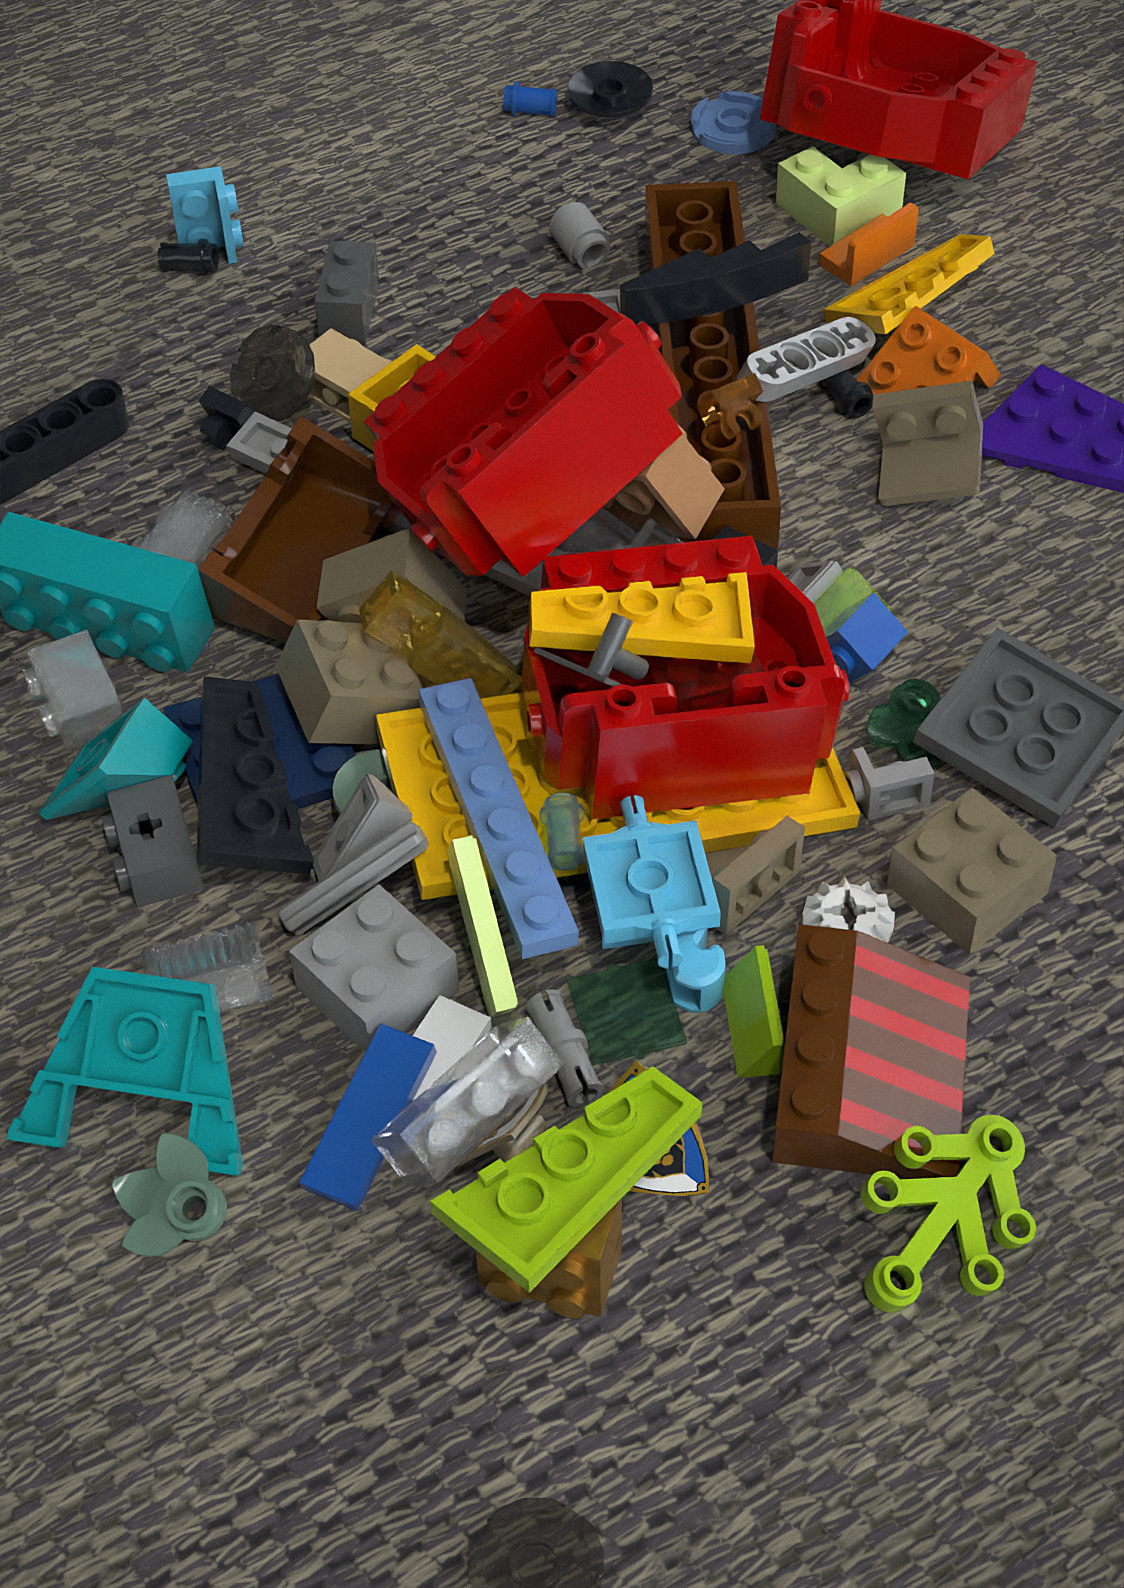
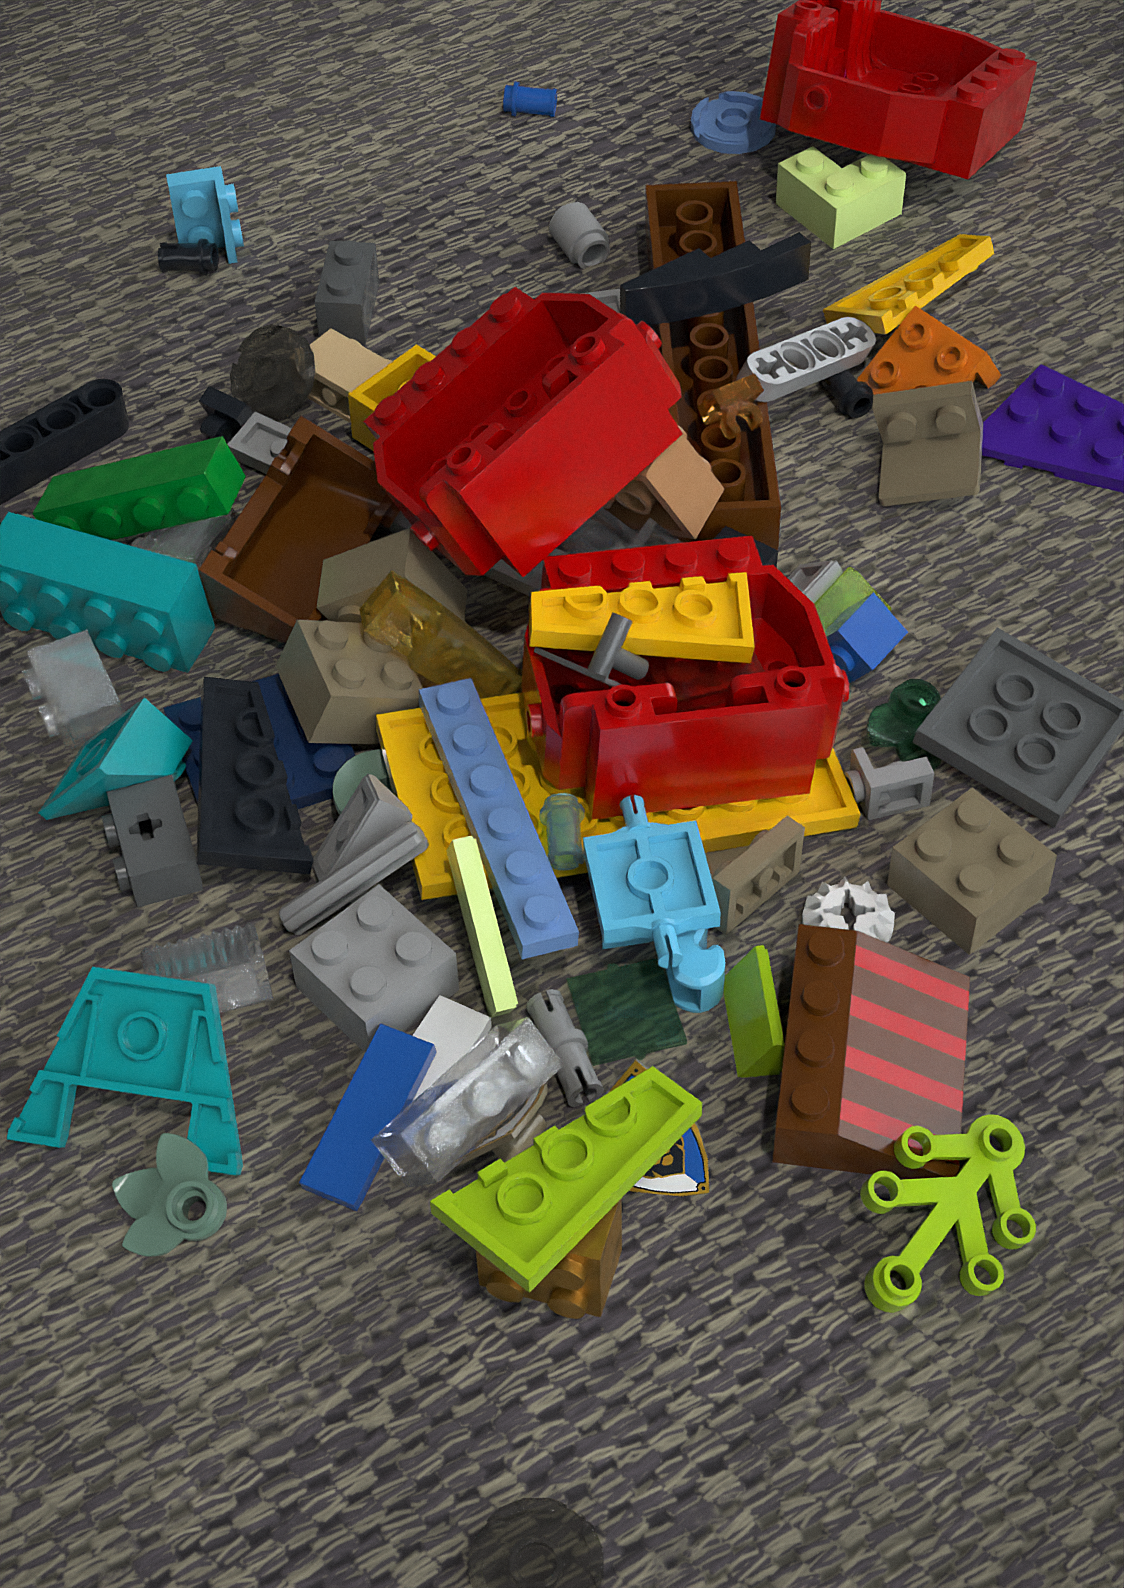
black dish [567,61,653,117] -> none
orange panel [818,202,919,286] -> none
none -> green brick [32,436,246,540]

